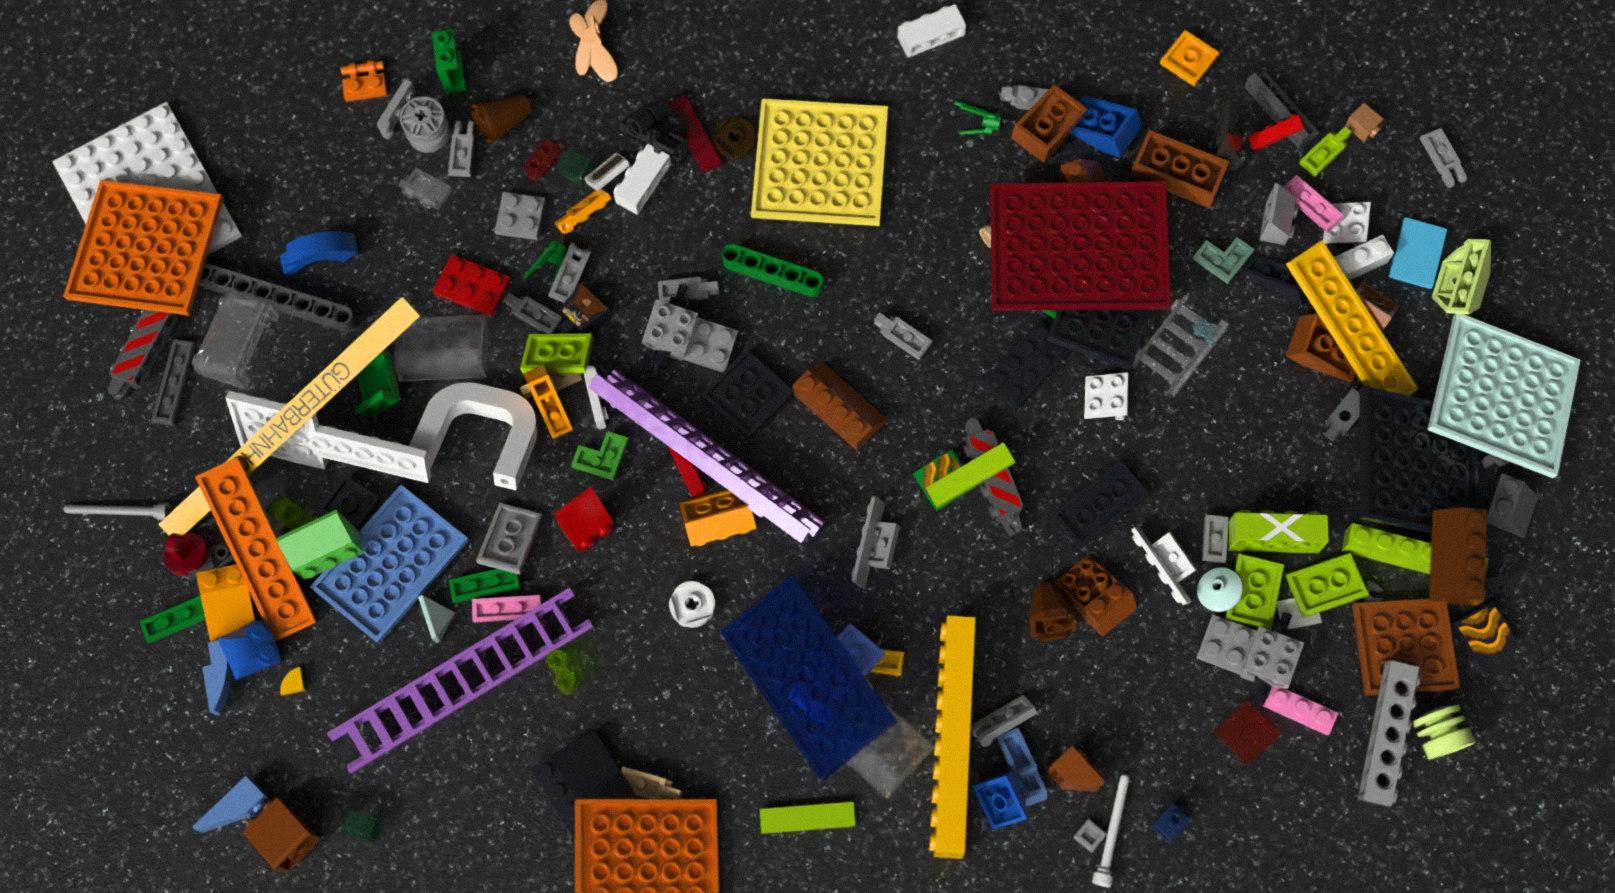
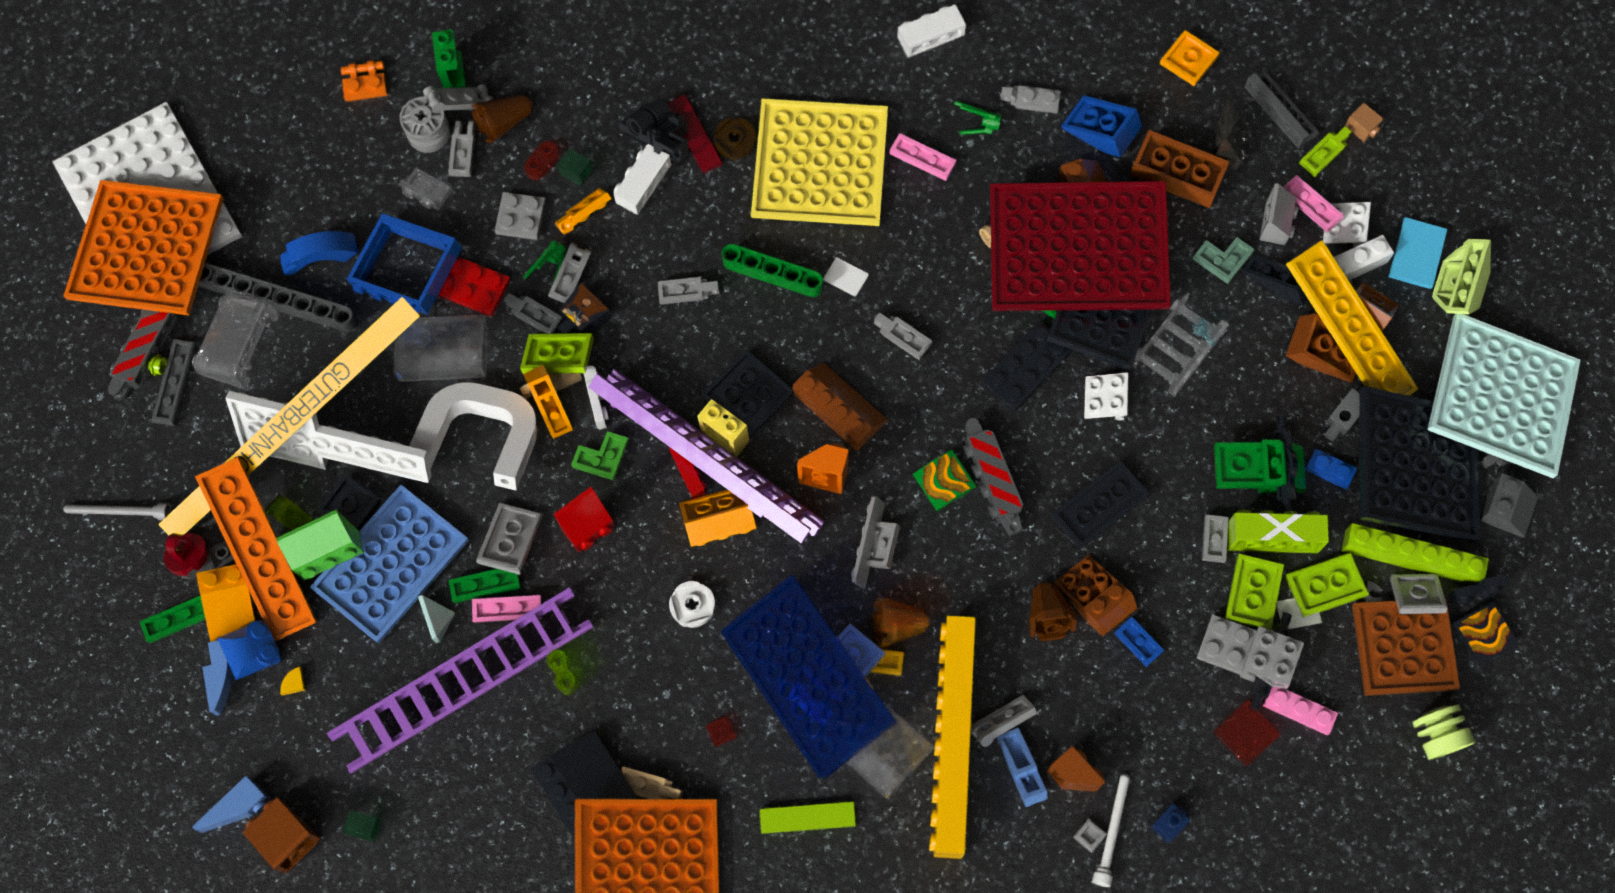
green panel [354,351,401,417] -> none
light grey plate [377,79,416,139] -> none
light nougat piece [570,0,617,81] -> none
tile [584,153,629,191] -> none
light grey piece [642,284,738,379] -> none
lime tile [926,442,1016,508] -> none
blue slope [972,771,1029,829] -> none
dark orange slope [1011,84,1087,163] -> none
white bracket [1131,527,1197,605] -> none
light aqua dish [1197,568,1243,612] -> none
red piece [1249,114,1306,151] -> none
light grey brick [1358,660,1421,806] -> none
light grey hinge [1420,128,1466,188] -> none
reddish brown slope [1429,507,1487,606] -> none
none -> lime plate [148,355,167,376]
none -> blue window [347,213,462,315]
none -> light grey plate [423,85,493,111]
none -> light yellow window [697,399,749,457]
none -> clear red tile [705,716,736,748]
none -> orange slope [797,443,849,494]
none -> white sticker [823,257,868,296]
none -> clear orange cone [872,598,929,647]
none -> bright pink plate [890,133,956,181]
none -> blue plate [1114,617,1164,667]
none -> green piece [1214,415,1306,512]
none -> blue plate [1305,449,1357,490]
none -> light grey tile [1390,574,1448,614]

